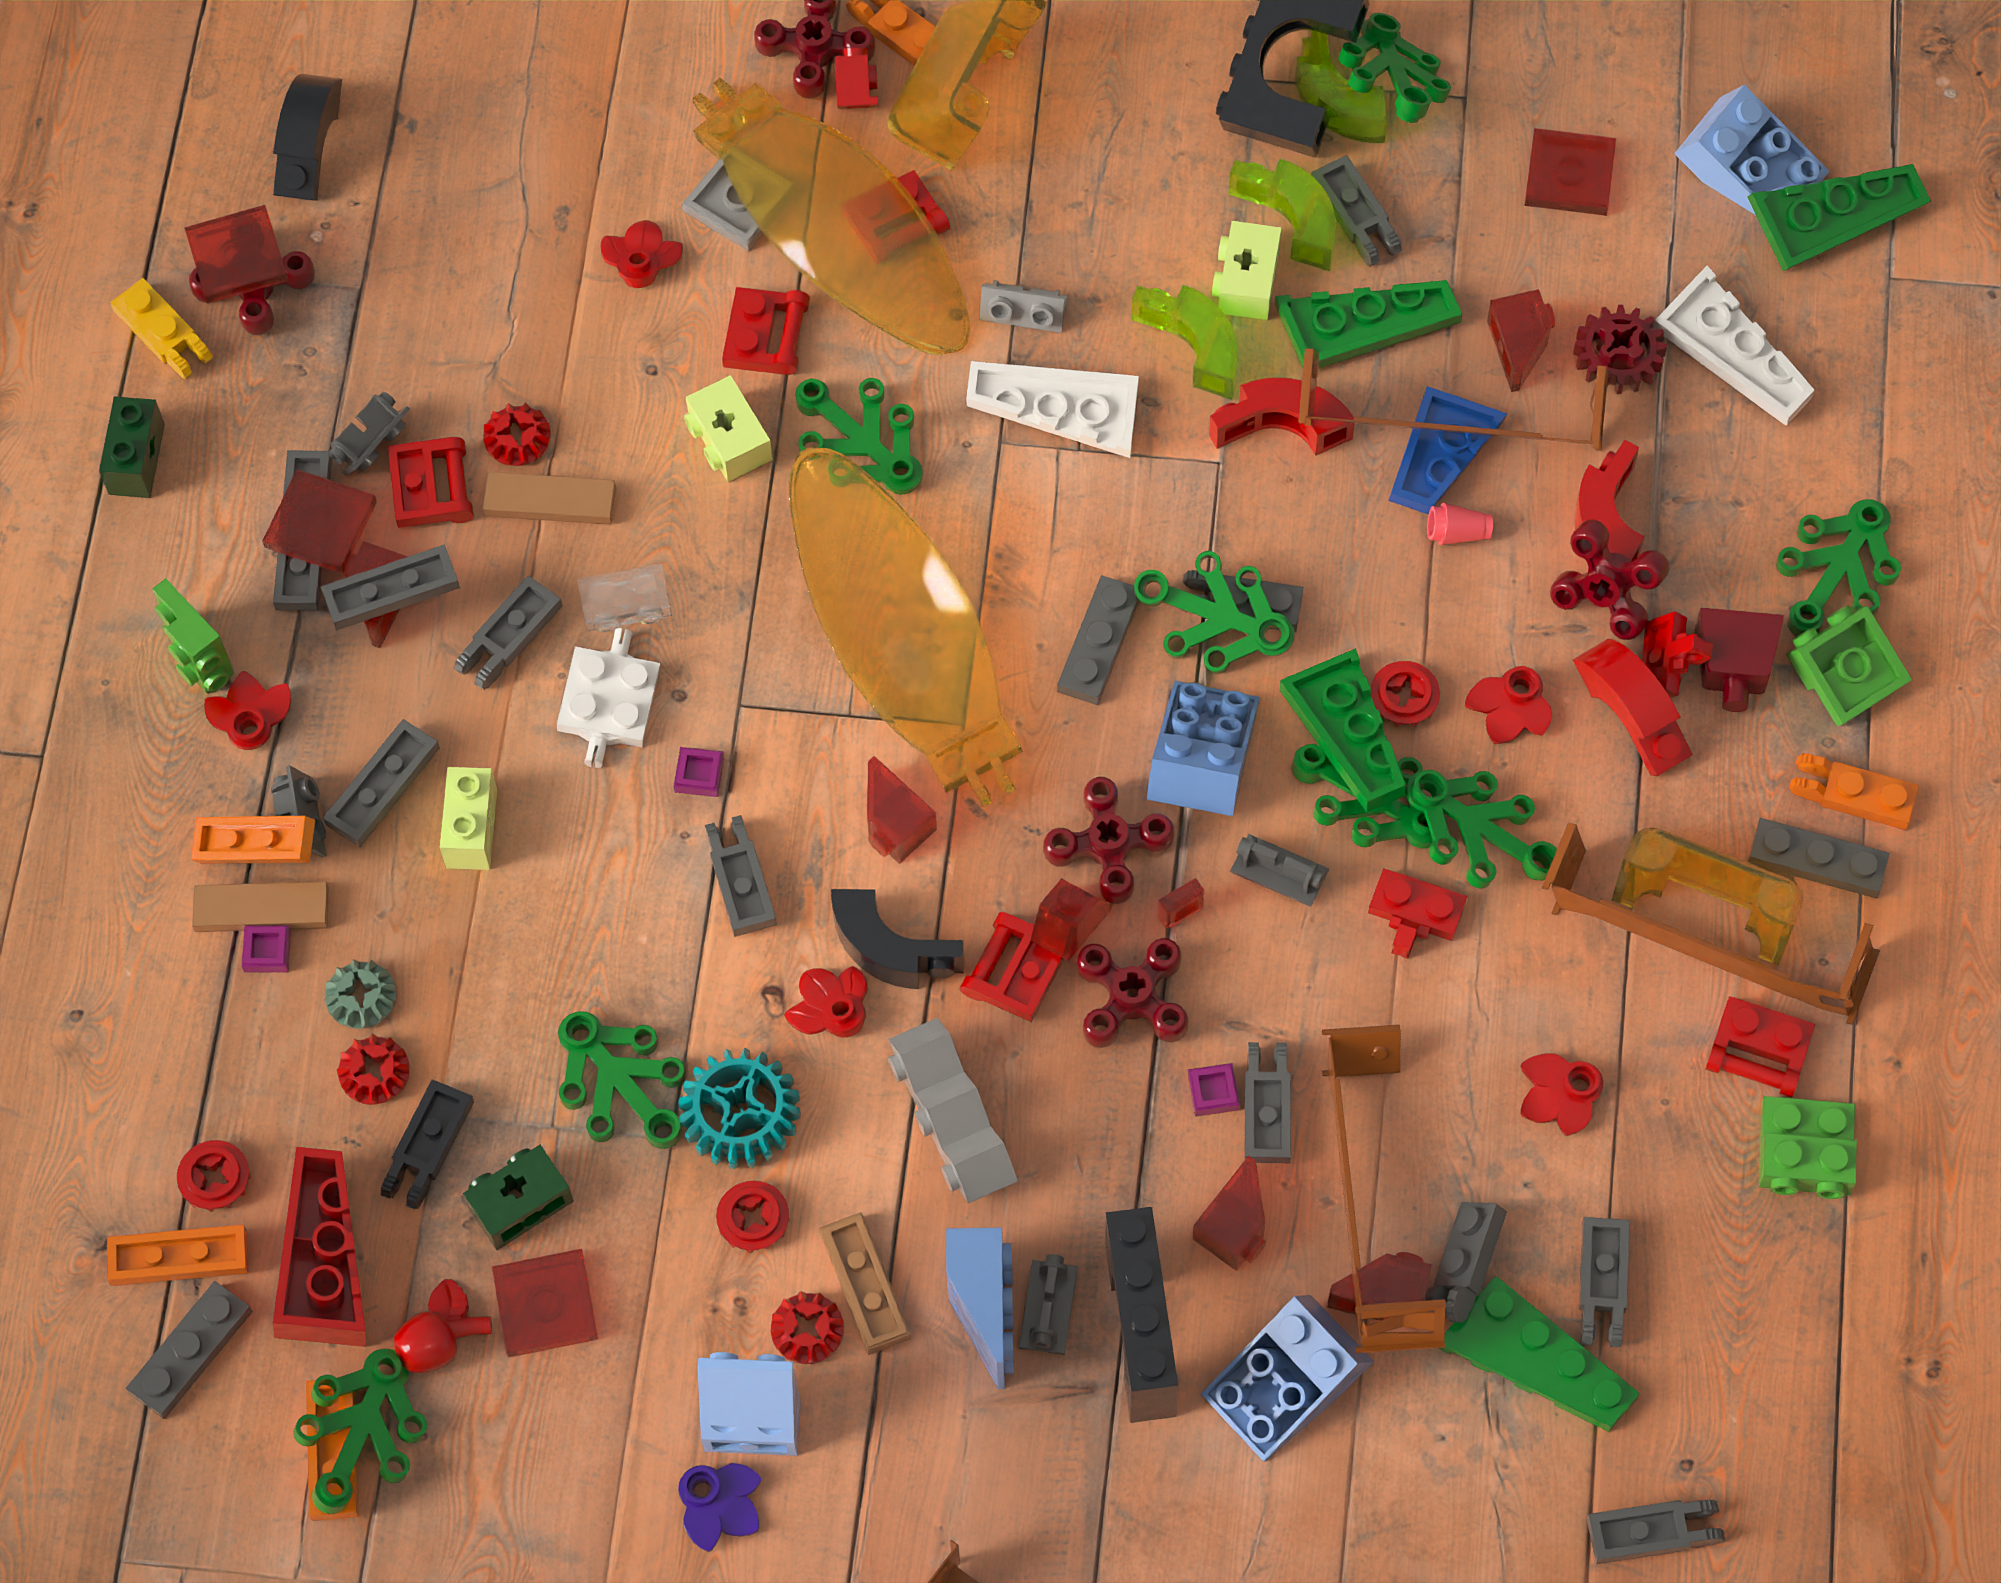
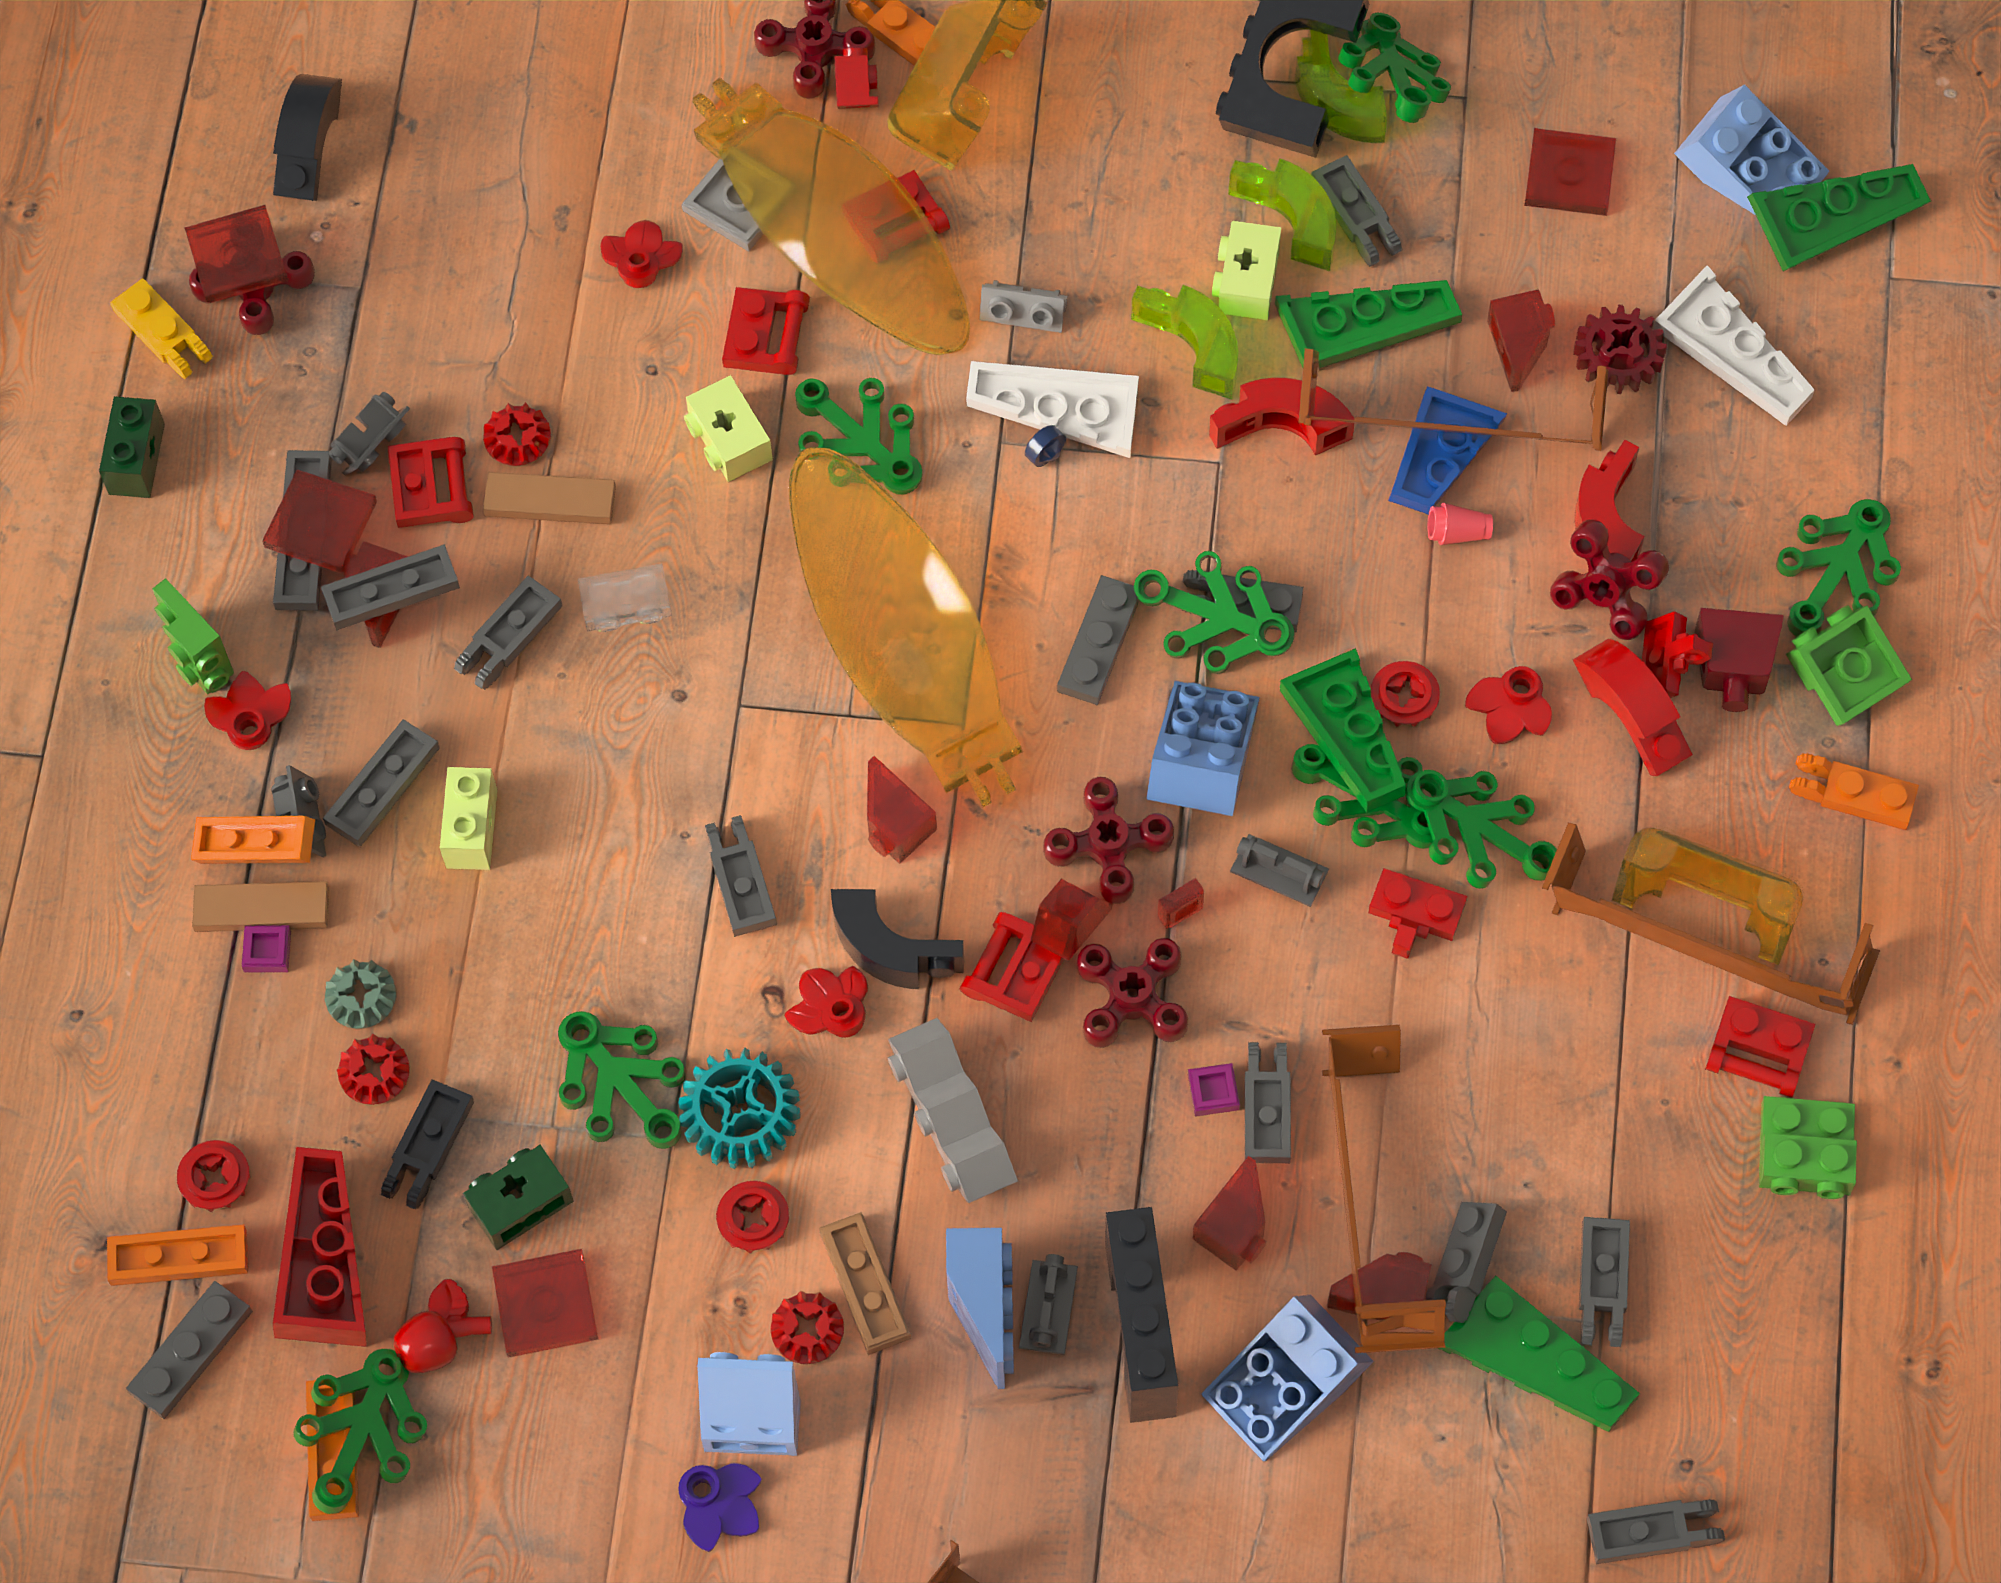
white plate [557,628,660,768] -> none
magenta tile [674,747,724,797] -> none
red plate [1520,1053,1604,1136] -> none
dark grey plate [1748,818,1890,899] -> none
none -> dark blue tile [1025,425,1066,467]

